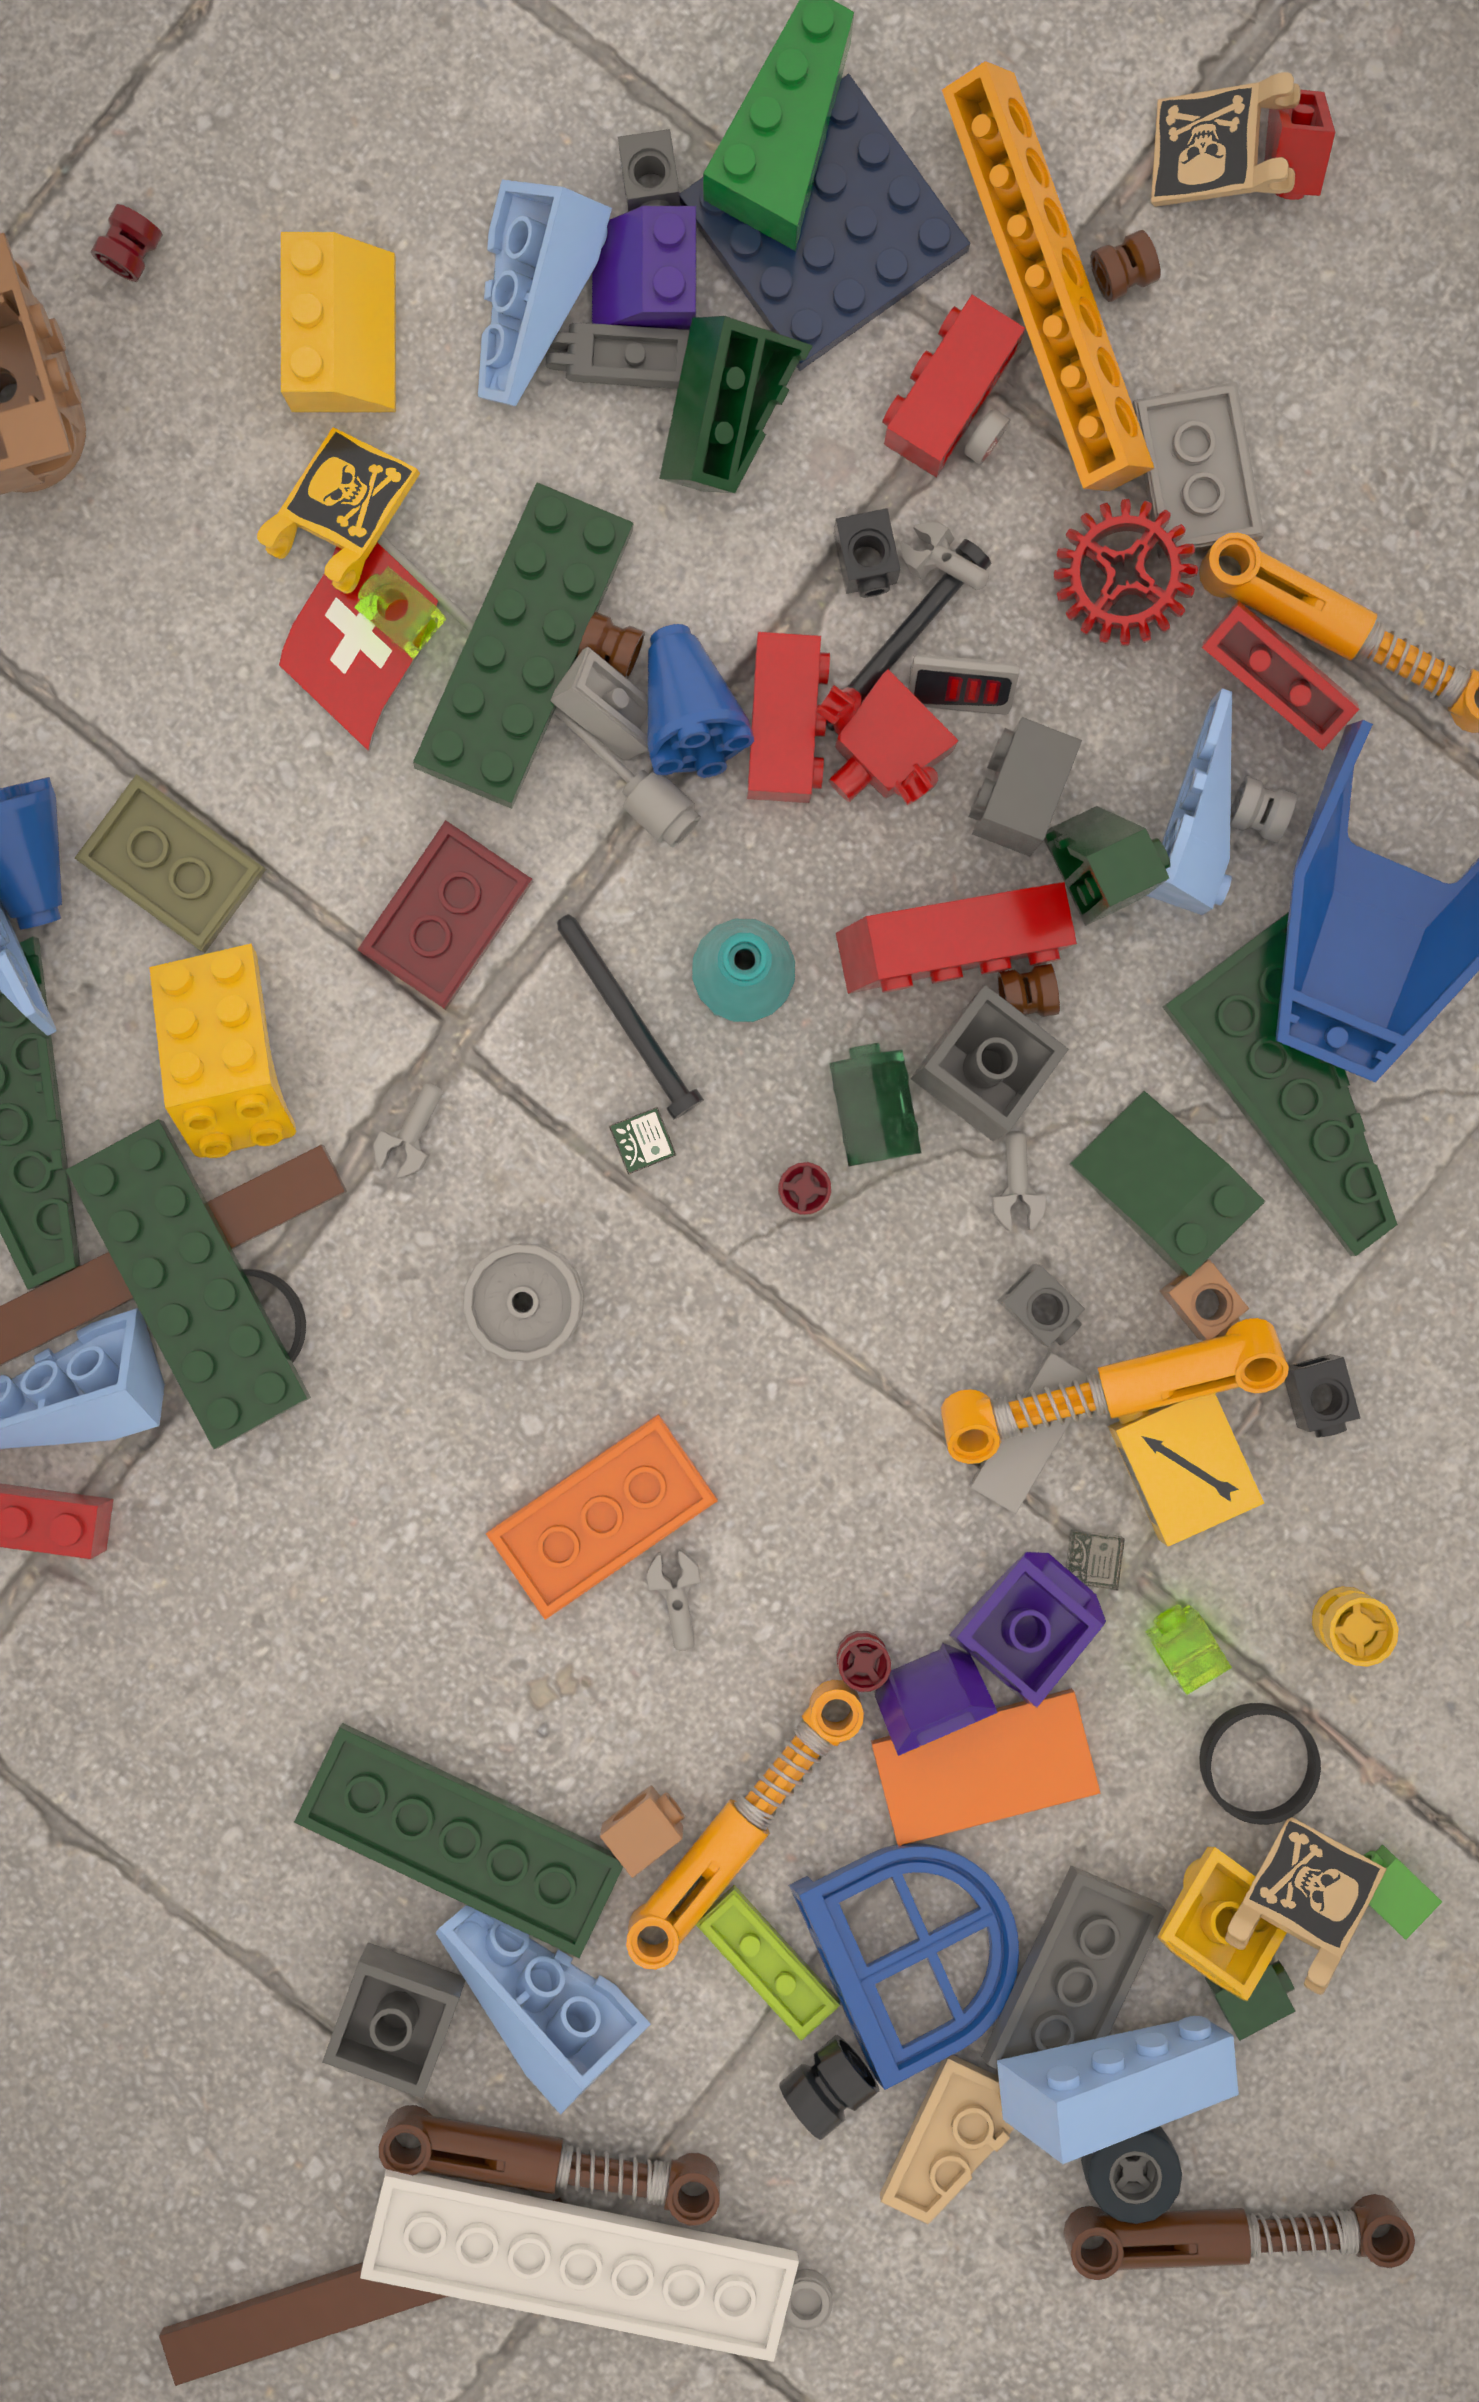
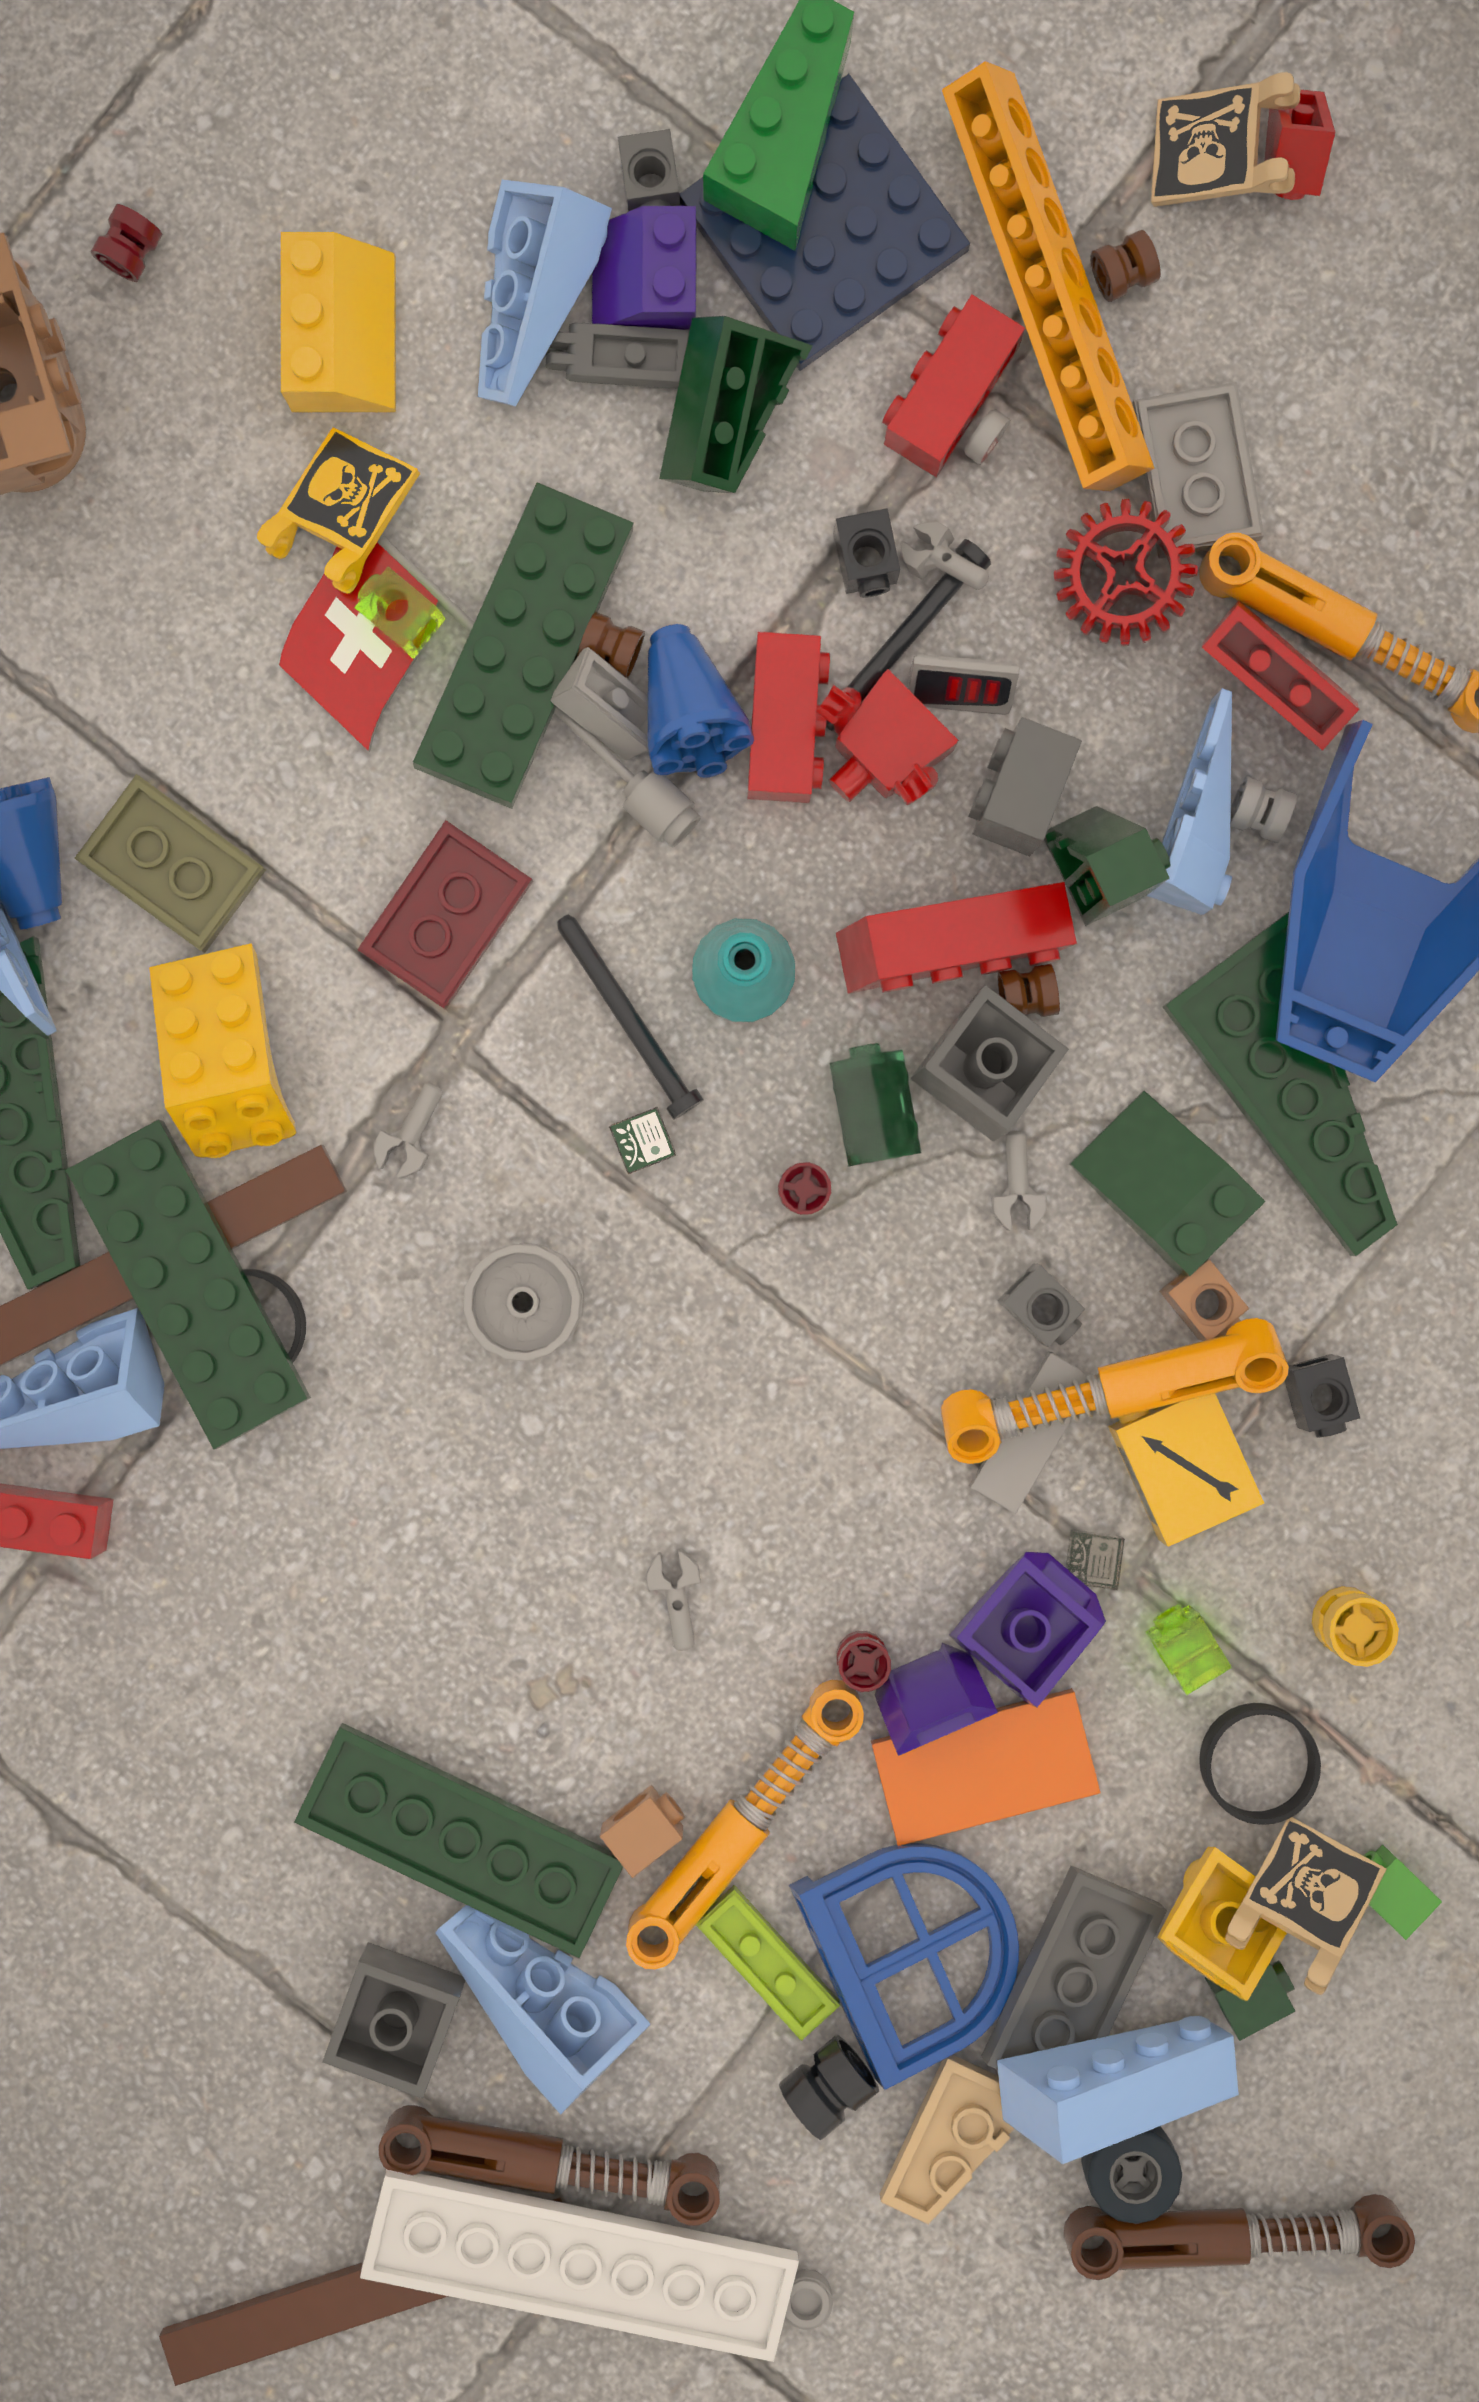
orange tile [486,1414,718,1620] -> none

